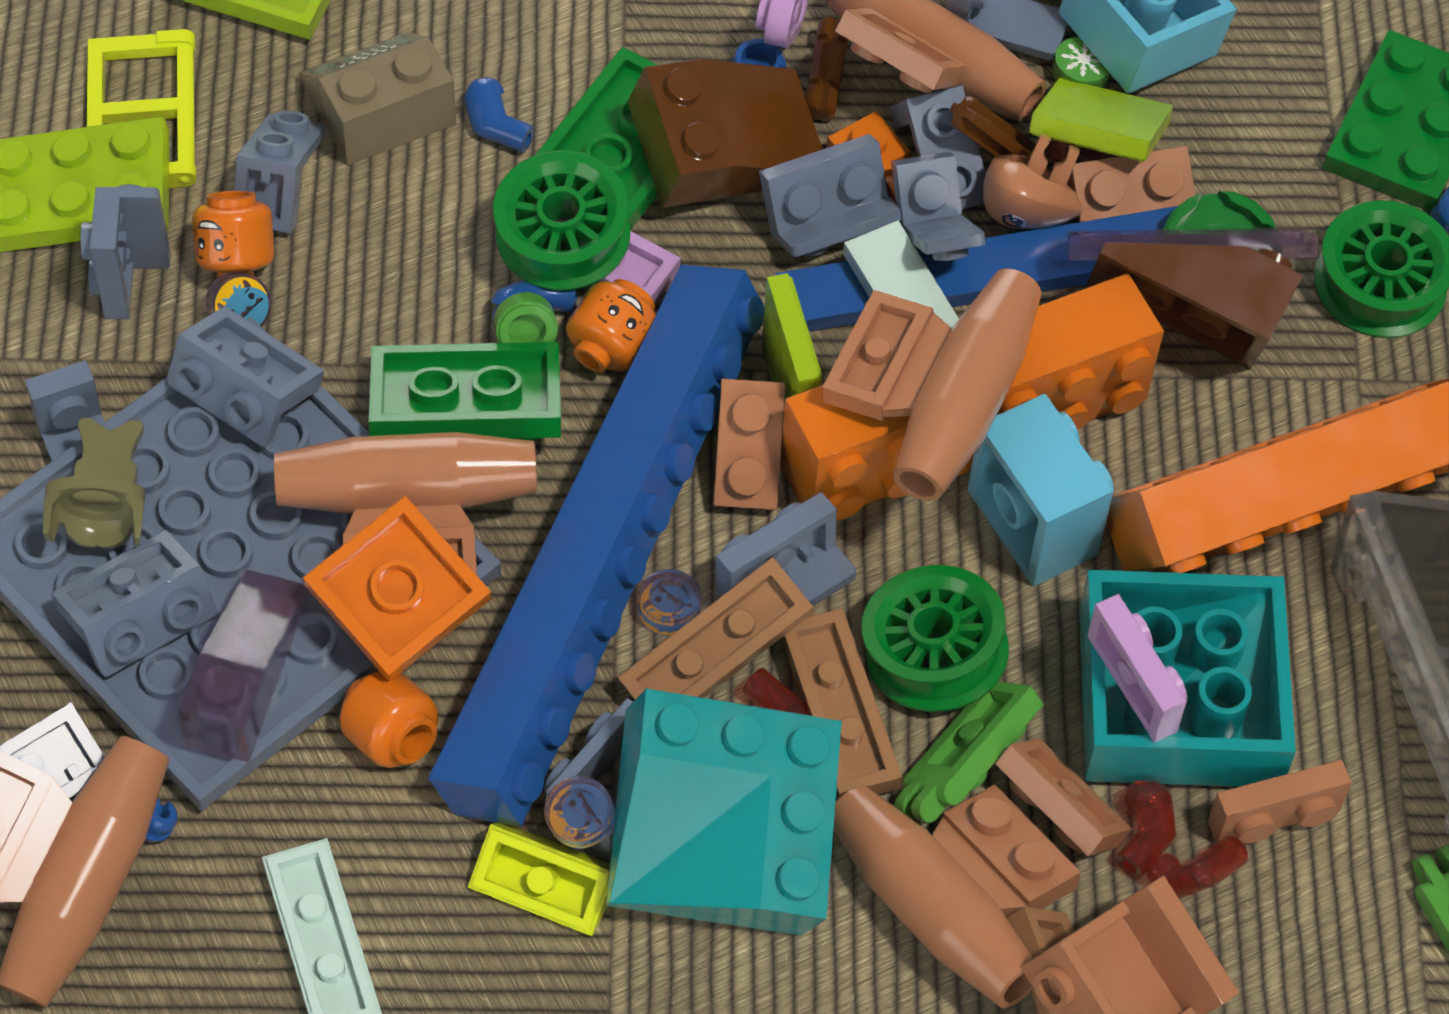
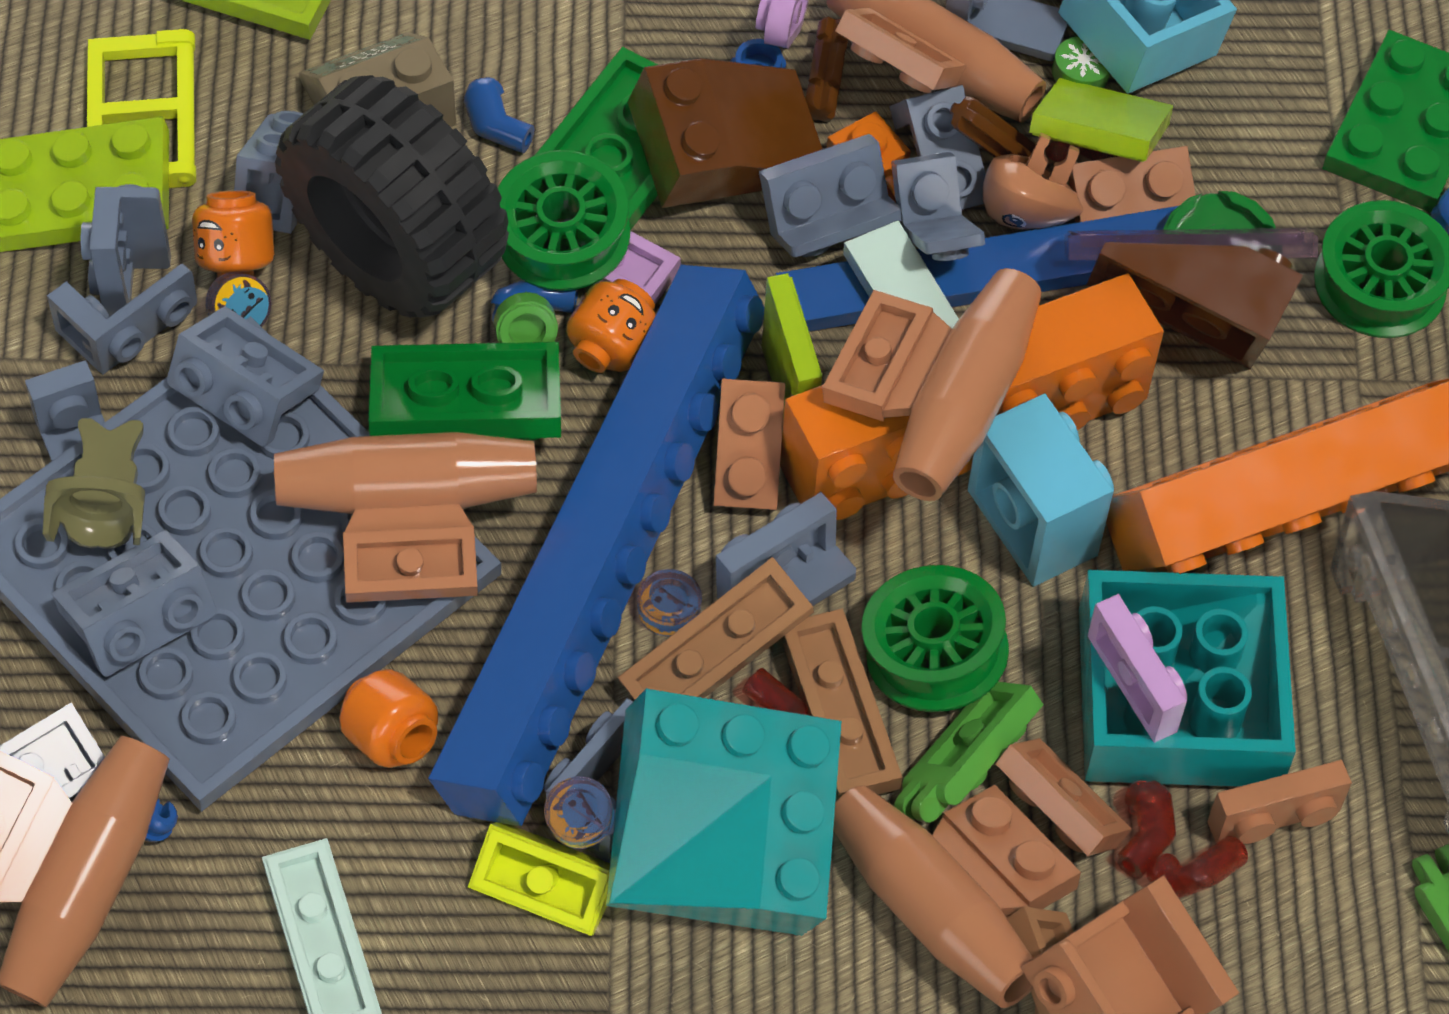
clear purple slope [179,570,310,762] -> none
orange plate [303,496,491,682] -> none
none -> sand blue bracket [47,264,197,375]
none -> black tyre [275,75,509,318]

